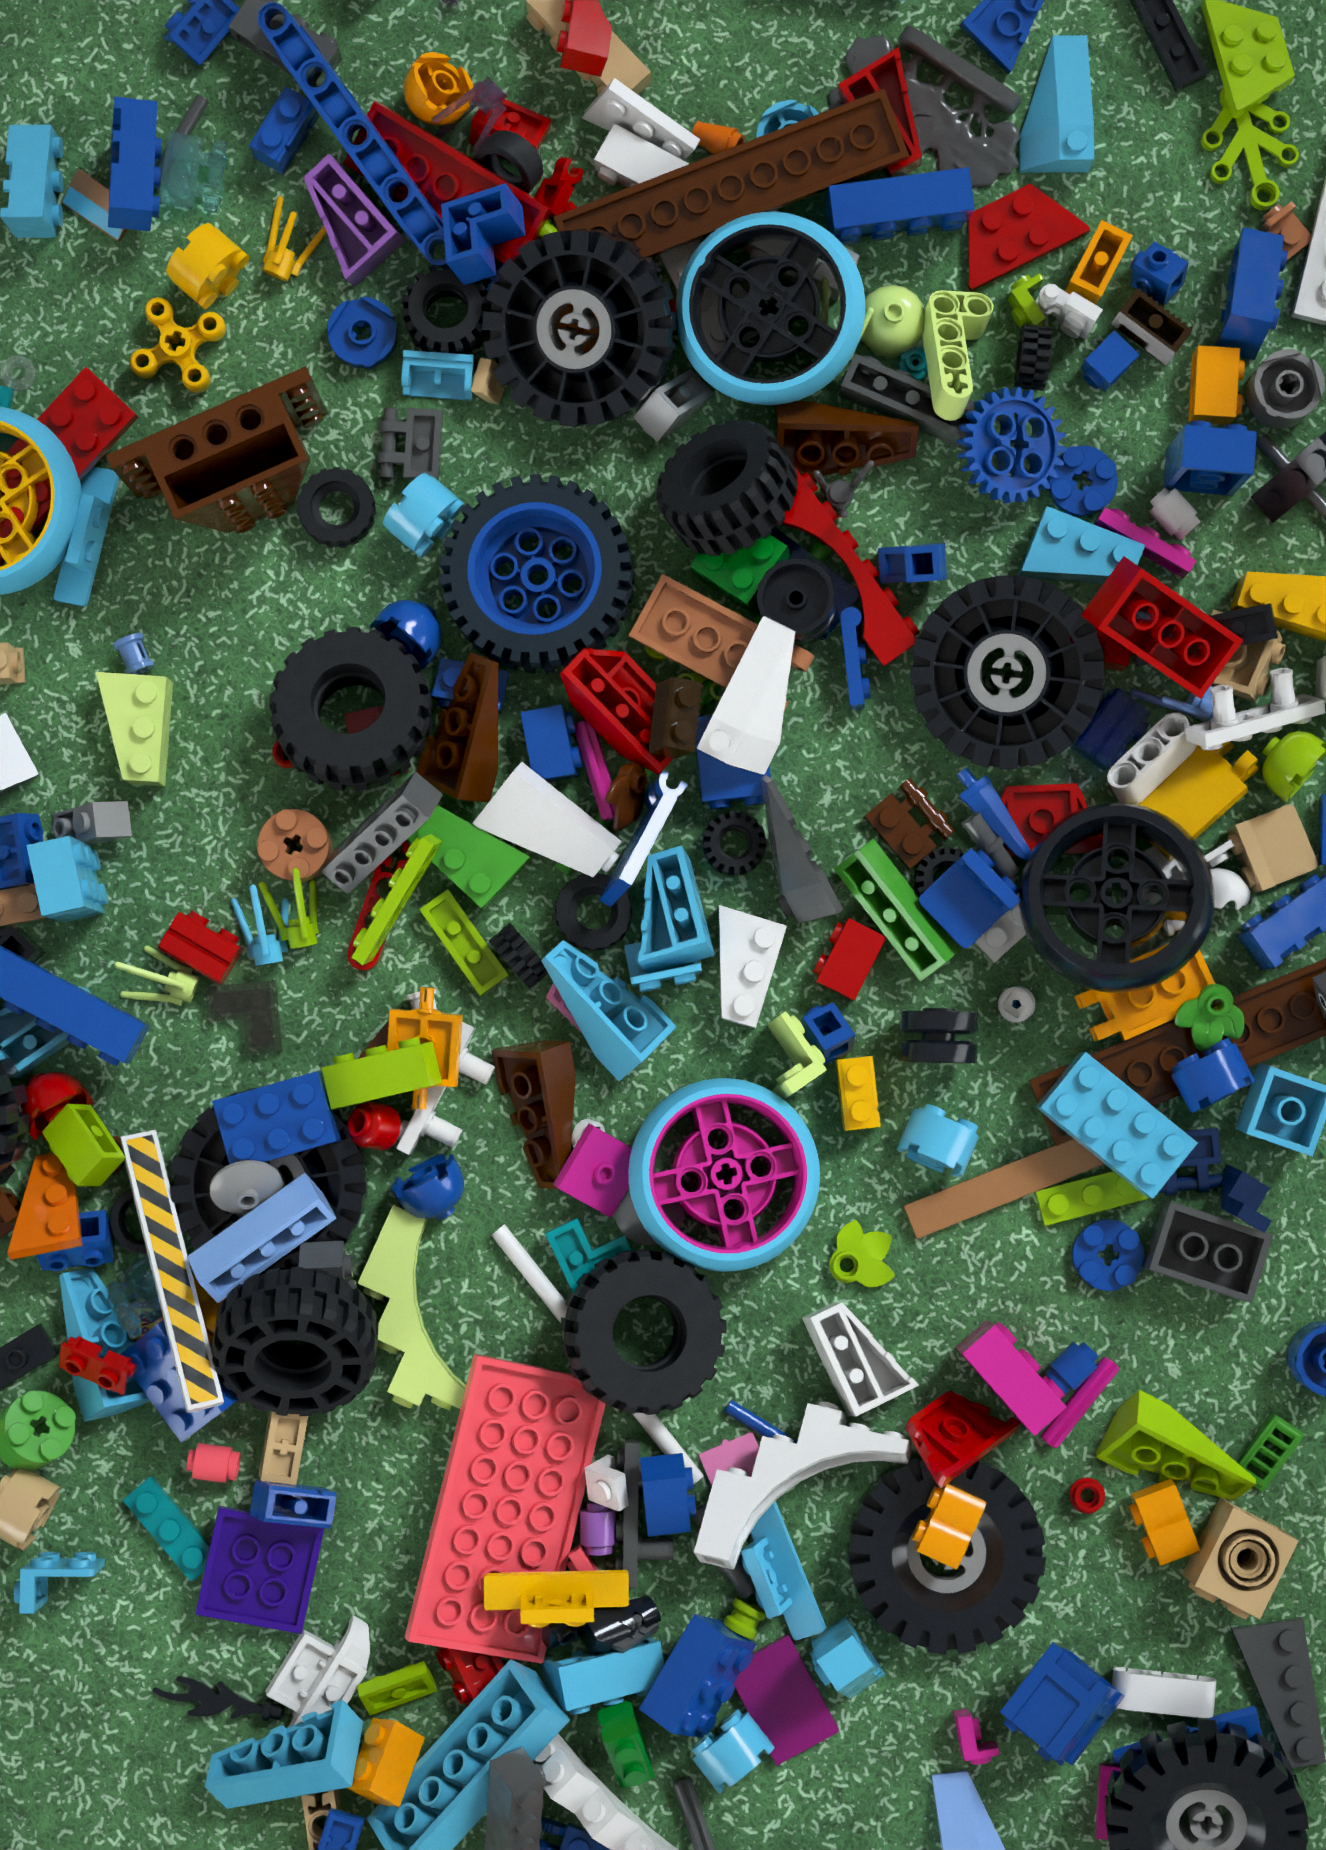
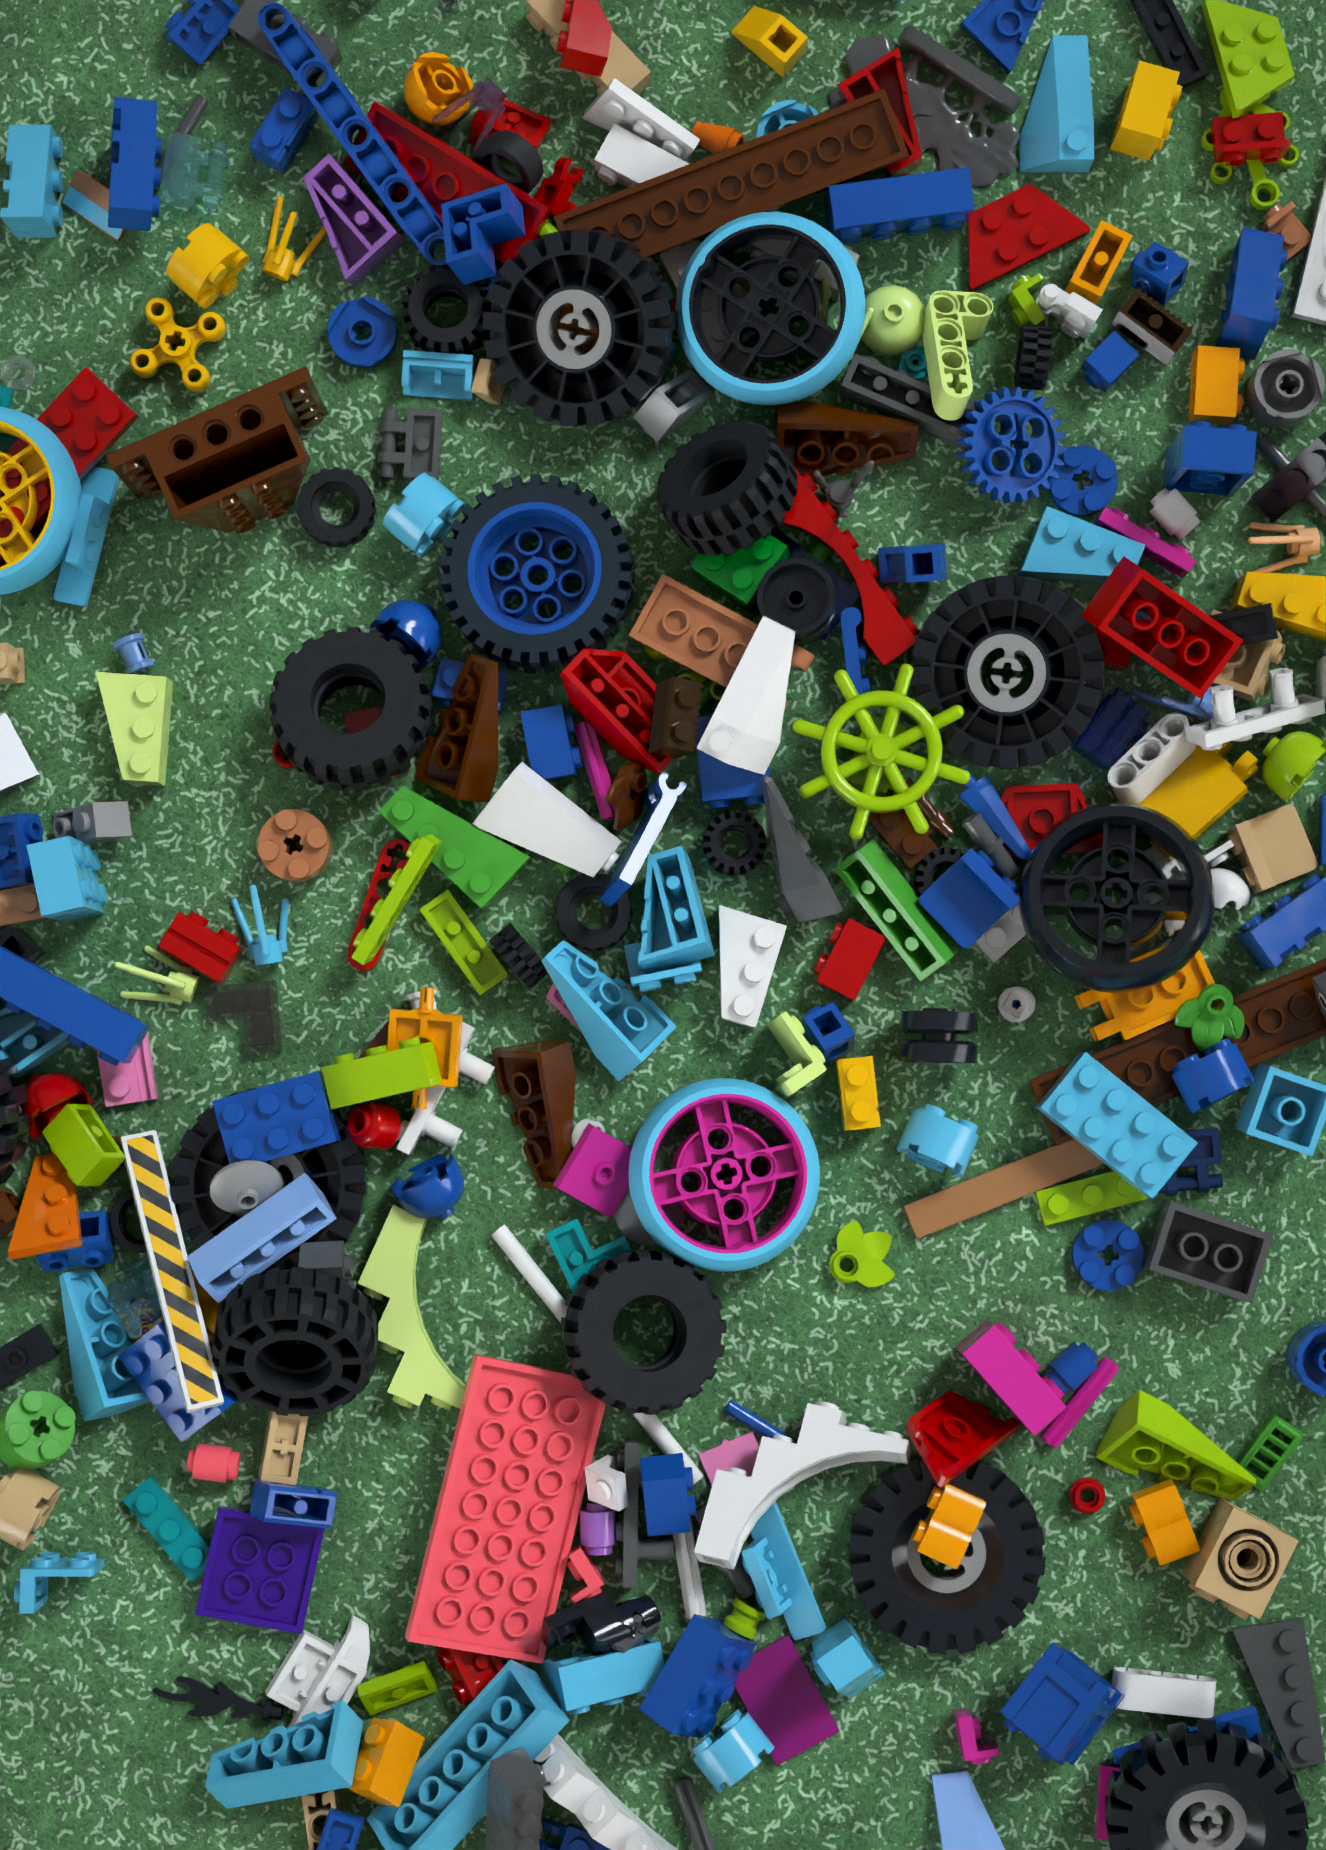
red hinge [58,1336,137,1395] -> none
lime plant [258,868,319,949] -> none
dark grey brick [321,771,443,894] -> none
yellow bracket [484,1570,629,1628] -> none
green brick [597,1701,655,1789] -> none
white wedge [802,1302,919,1417] -> none
dark blue slope [1221,1164,1272,1233] -> none
none -> bright pink plate [97,1031,158,1107]
none -> white axle [673,1517,707,1620]
none -> yellow slope [731,6,808,78]
none -> lime piece [792,663,970,840]
none -> yellow brick [1110,60,1182,161]
none -> red bracket [1211,112,1290,166]
none -> light nougat plant [1248,522,1321,573]

